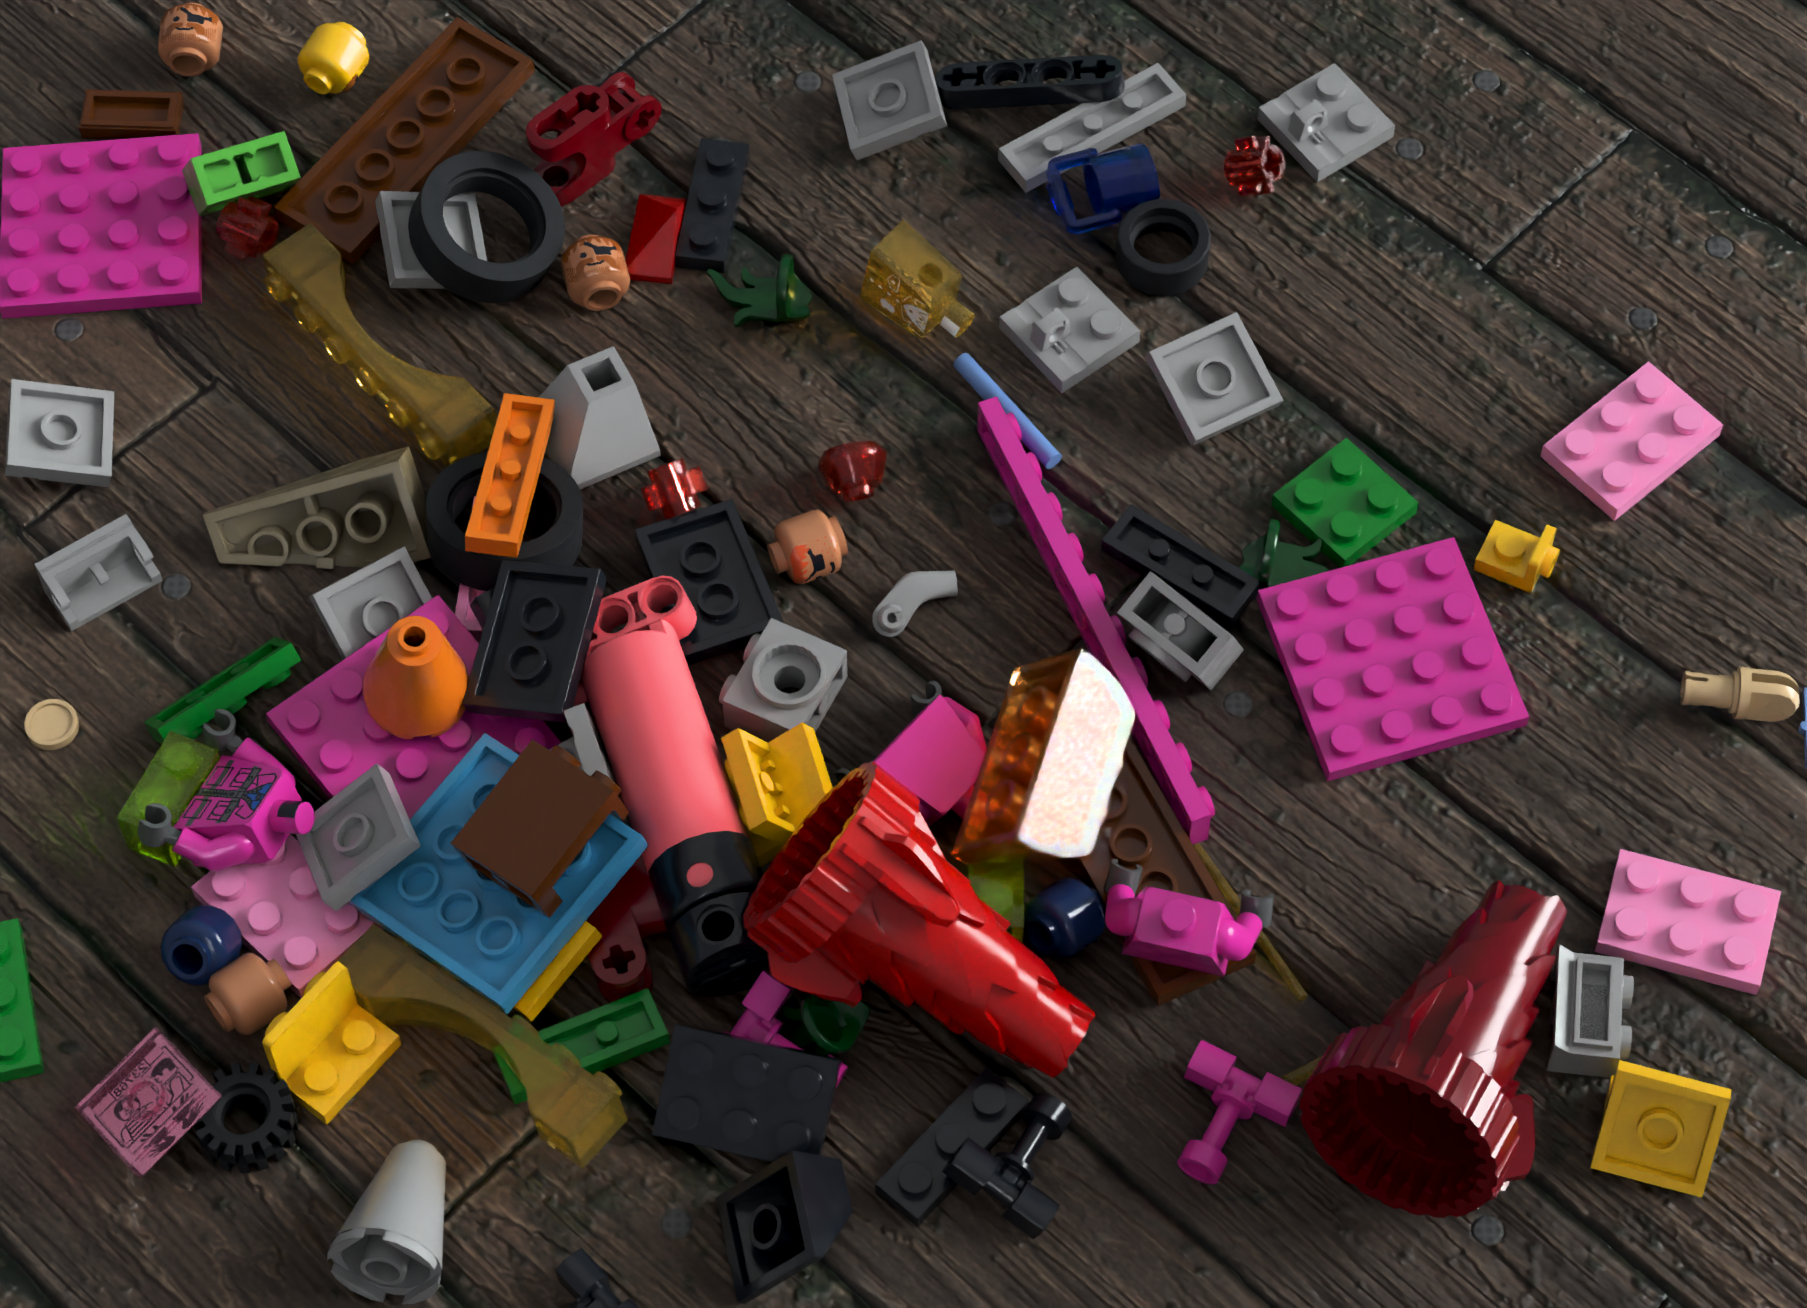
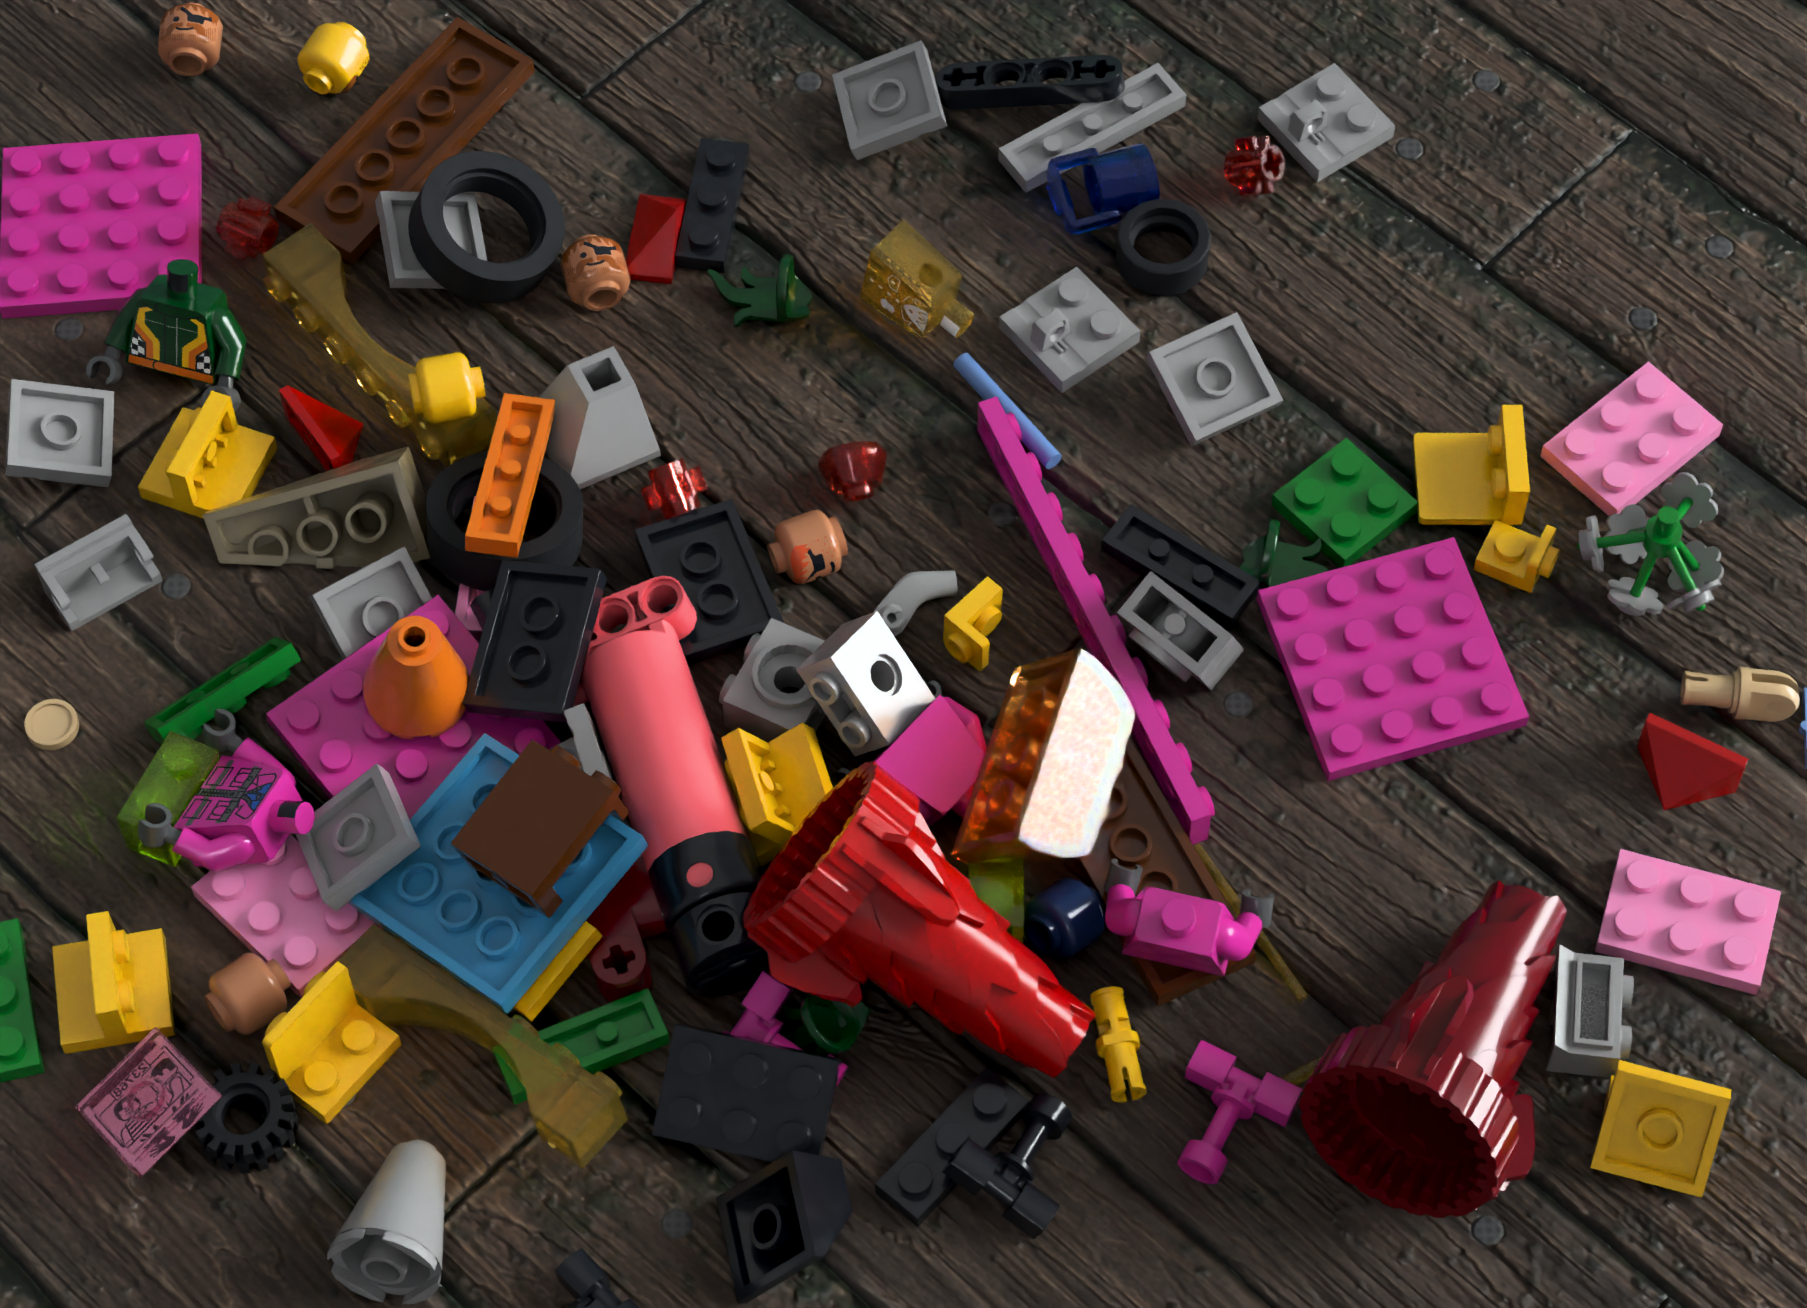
reddish brown tile [79,89,184,139] -> none
dark blue head [160,905,242,985] -> none
bright green brick [182,131,301,216] -> none
dark red piece [525,72,662,207] -> none
none -> yellow bracket [52,911,175,1054]
none -> dark green torso [86,259,246,412]
none -> yellow bracket [138,391,278,519]
none -> red slope [279,385,364,471]
none -> yellow head [408,352,486,424]
none -> light grey brick [796,611,935,757]
none -> yellow bracket [943,576,1003,671]
none -> yellow pin [1090,986,1147,1103]
none -> yellow bracket [1413,405,1530,525]
none -> light grey plant [1577,472,1724,616]
none -> red slope [1637,713,1749,811]

